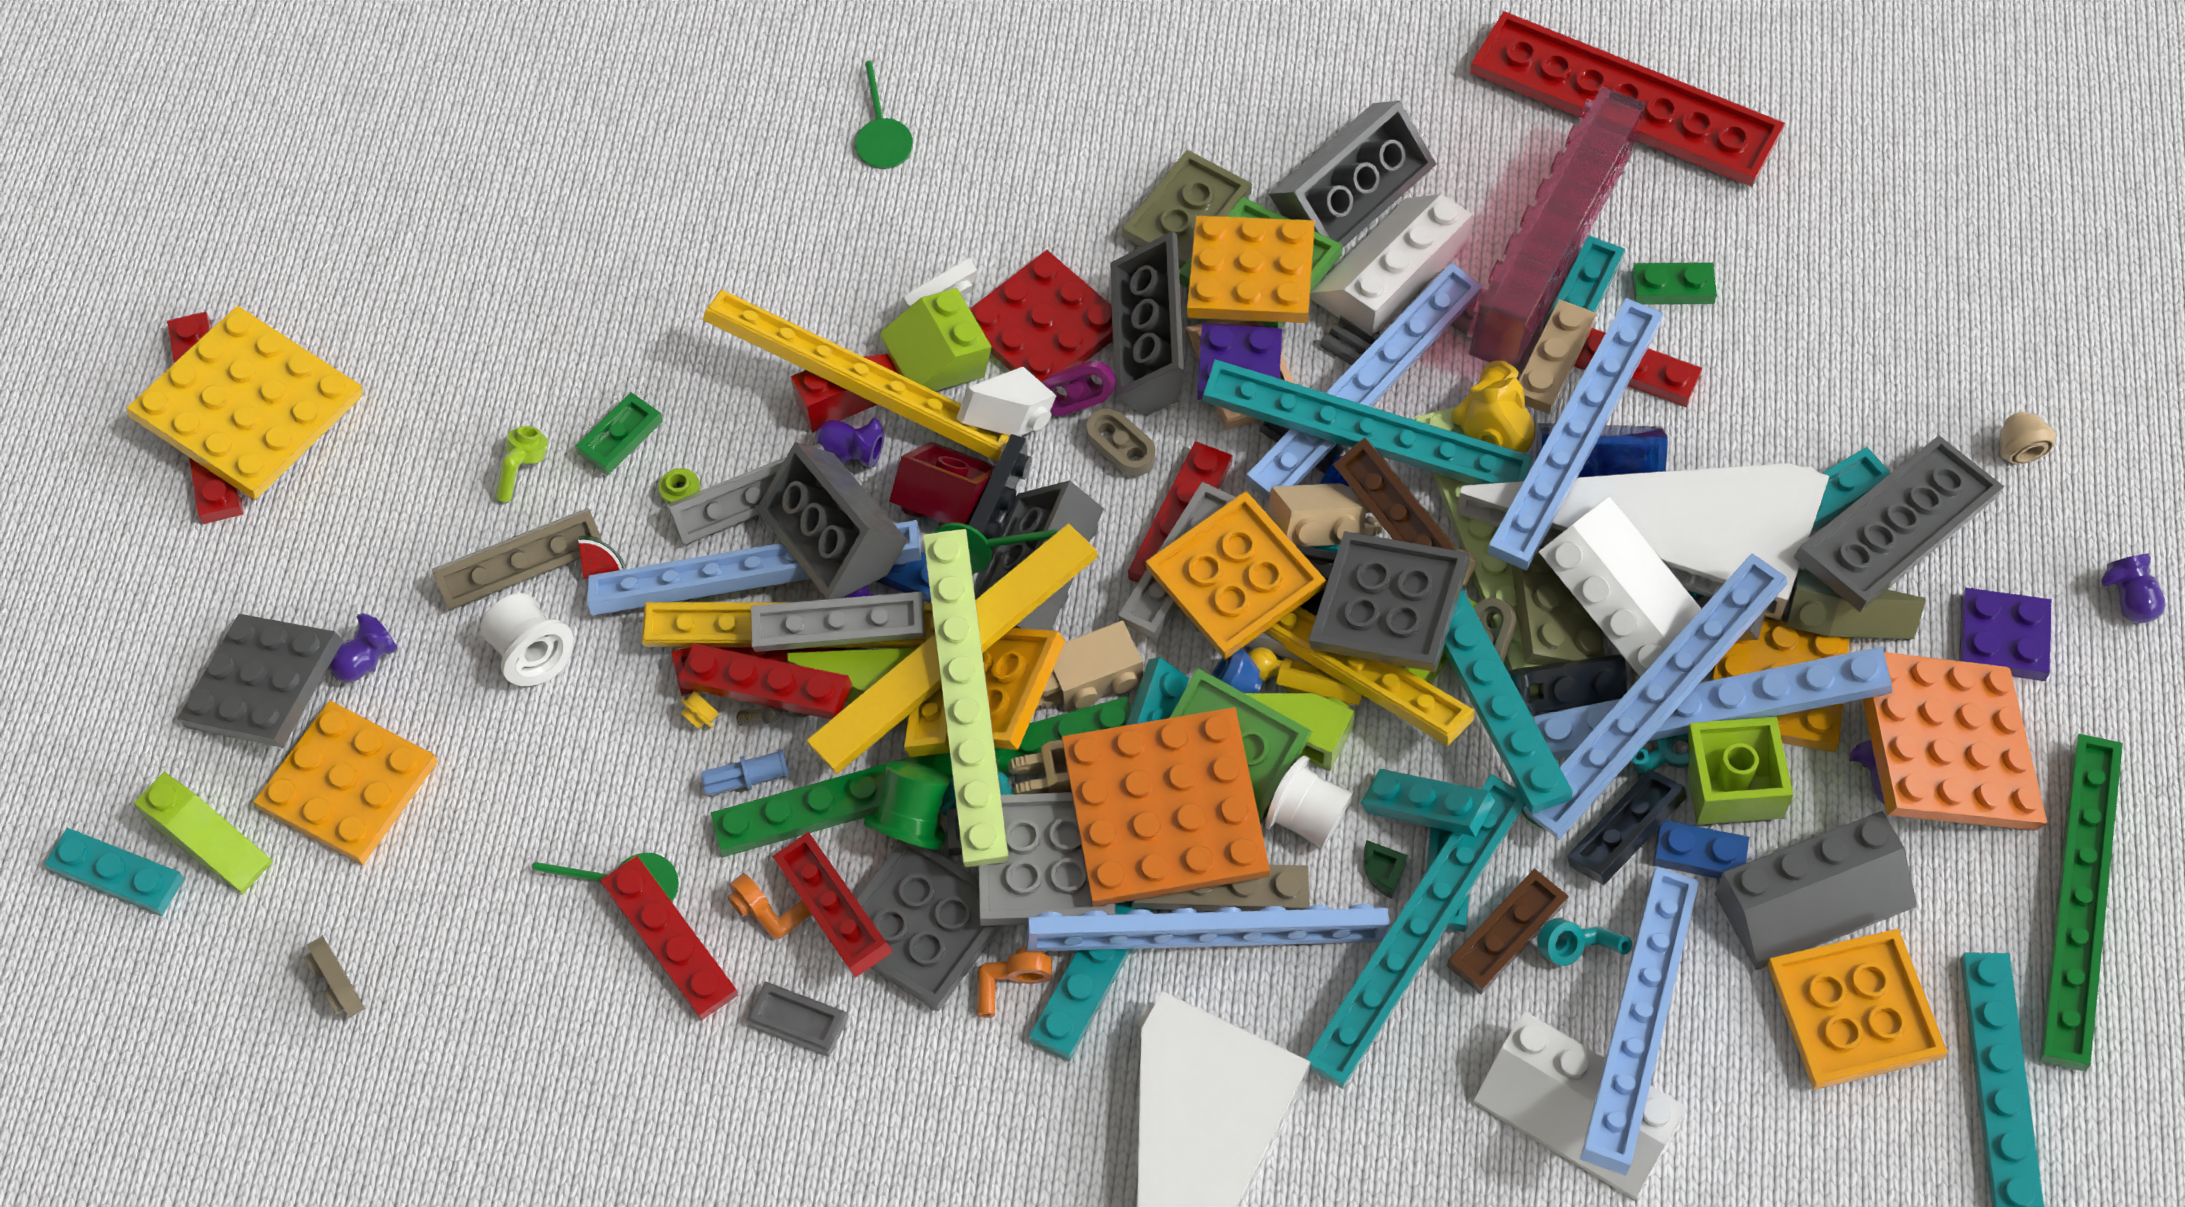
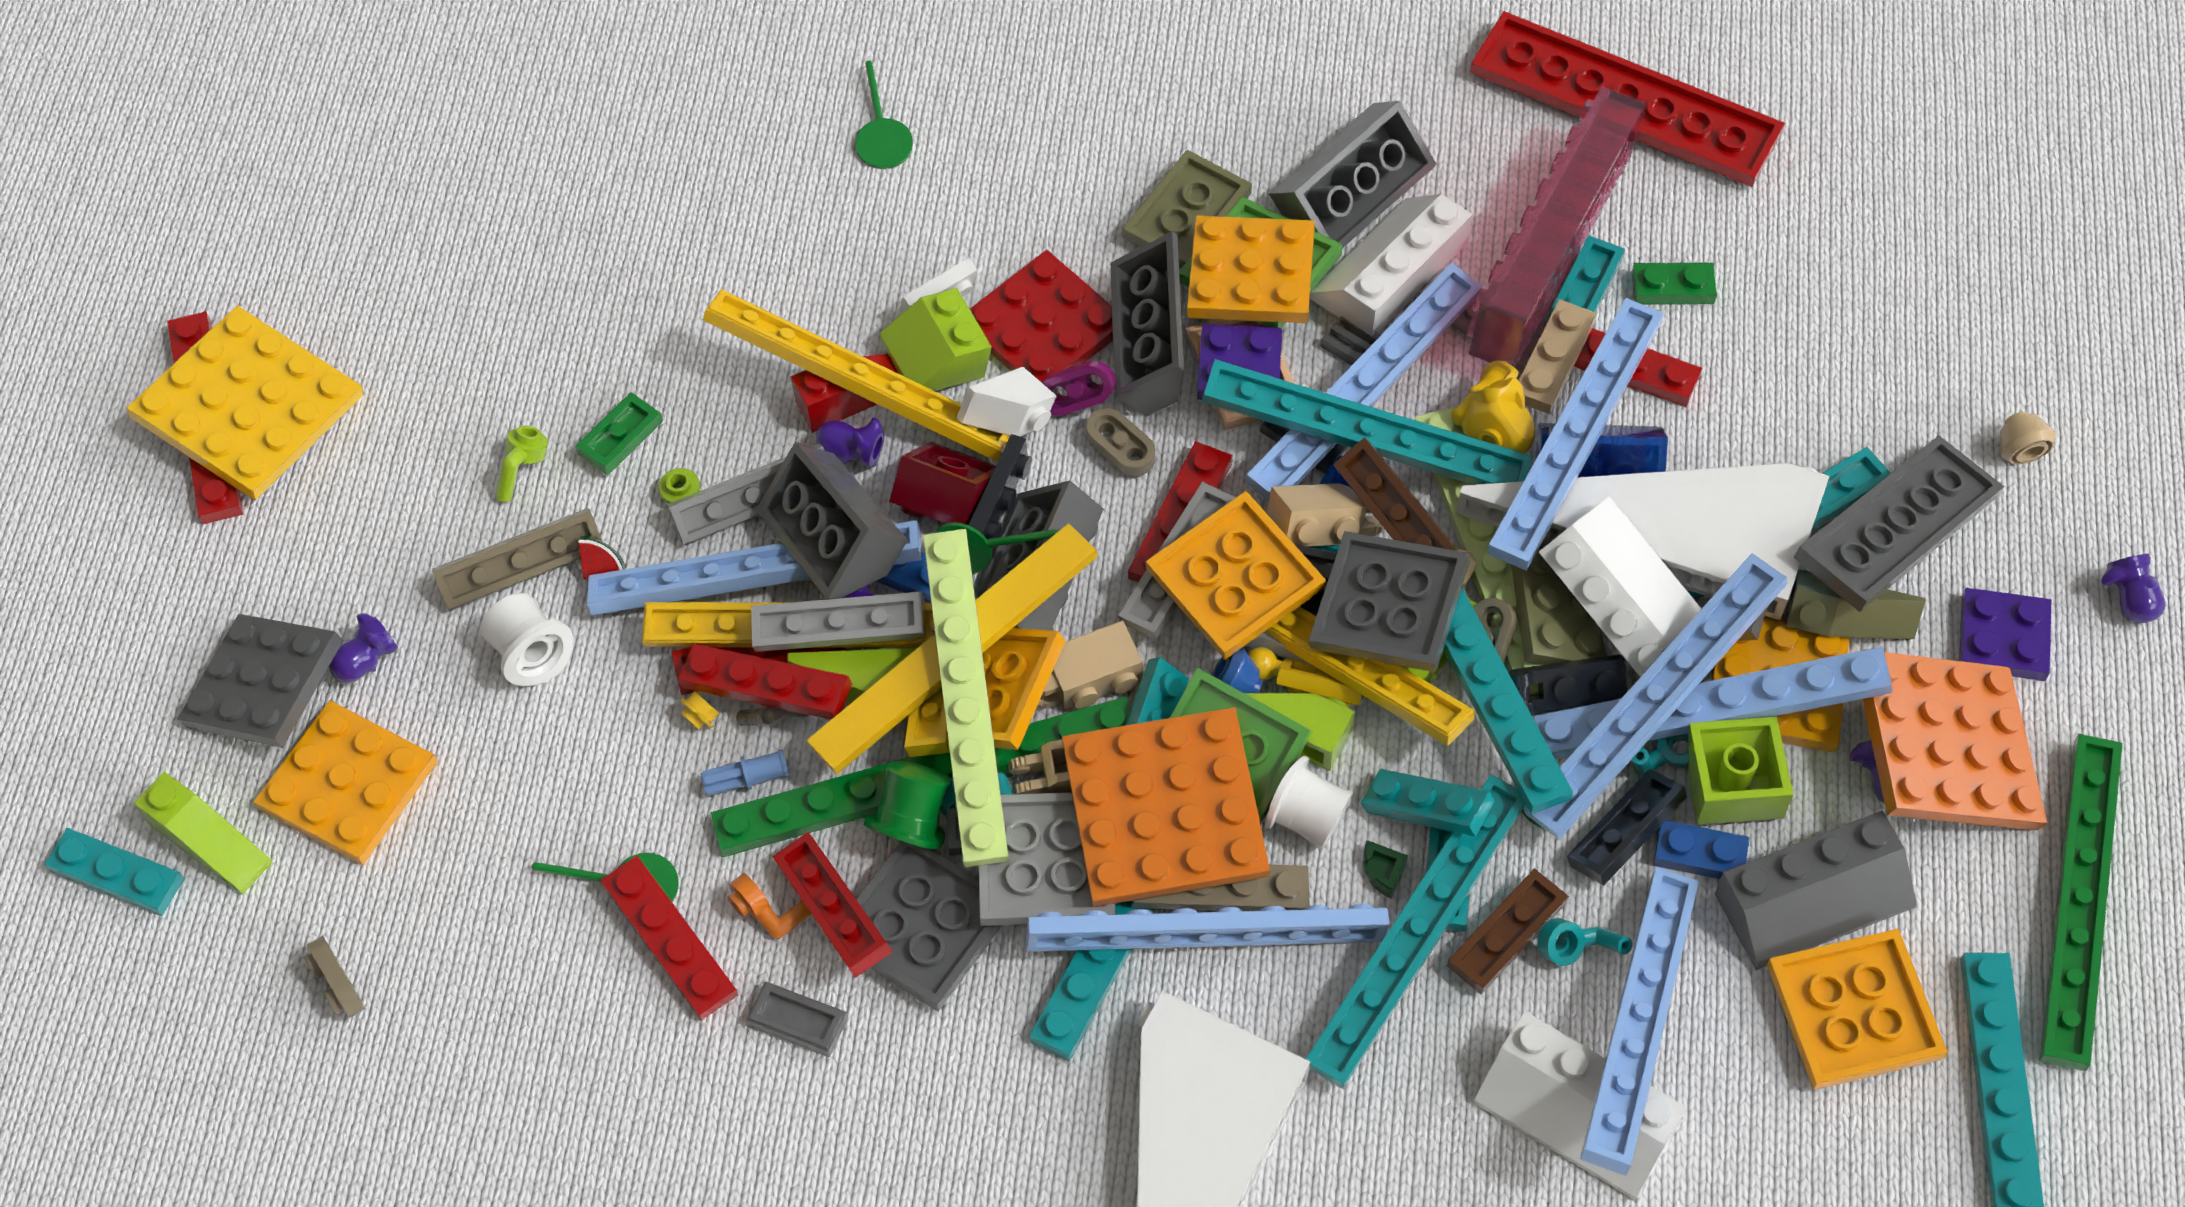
orange plate [977,947,1052,1018] -> none

